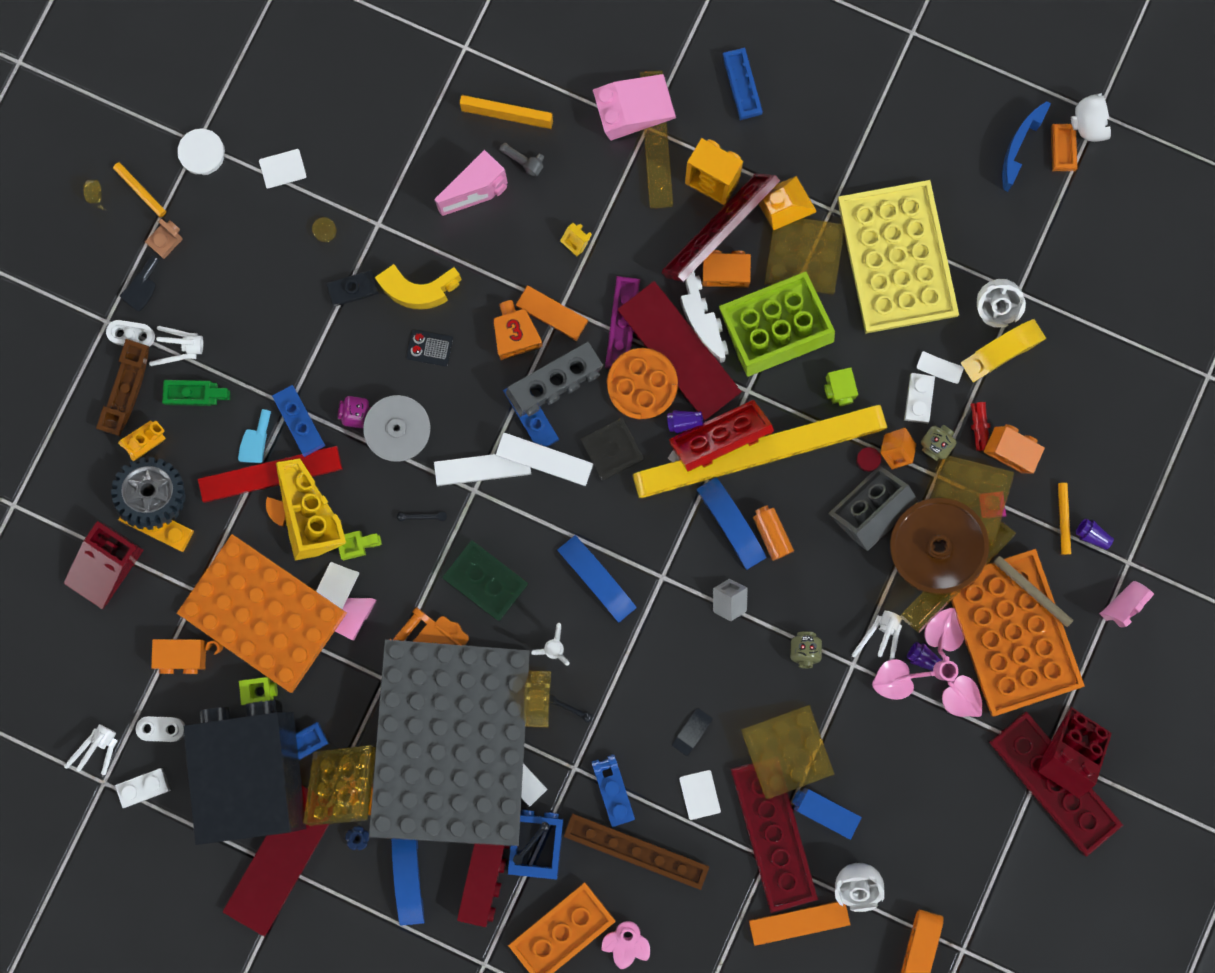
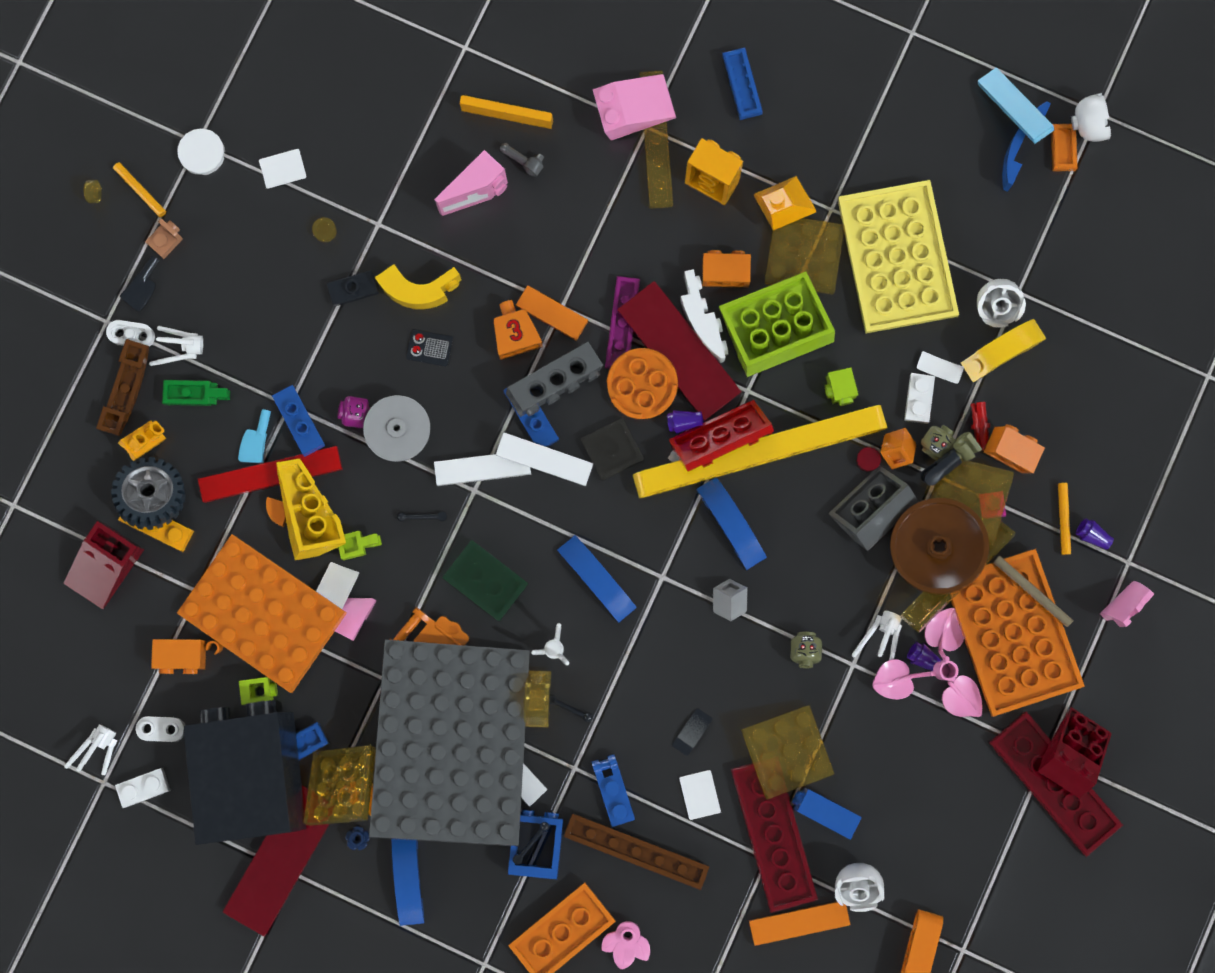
dark red brick [457,844,510,927] -> none
yellow tile [560,223,592,256] -> none
dark red tile [661,173,780,282] -> none
orange brick [752,505,794,561] -> none
none -> piece [920,432,982,486]
none -> medium azure tile [978,67,1054,144]

